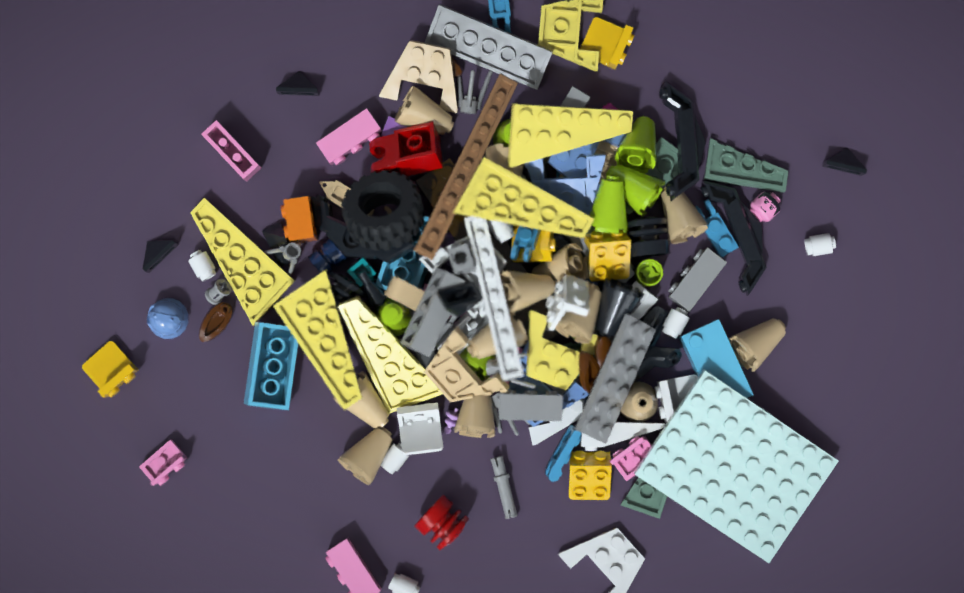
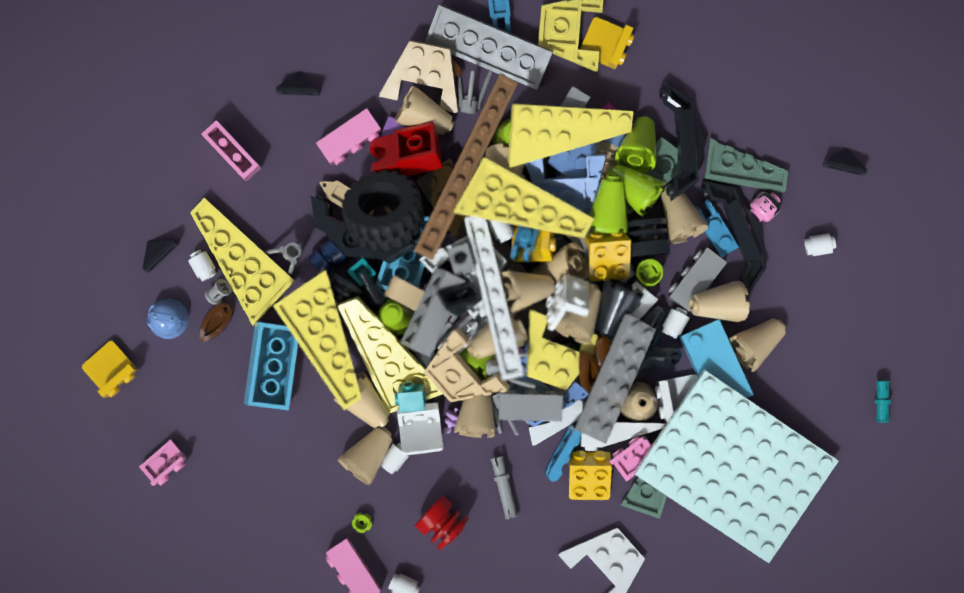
black slope [262,222,298,267] -> none
orange brick [281,196,318,244] -> none
none -> lime plate [352,513,372,533]
none -> brick [395,382,426,412]
none -> tan cone [689,281,750,322]
none -> teal pin [874,380,891,423]

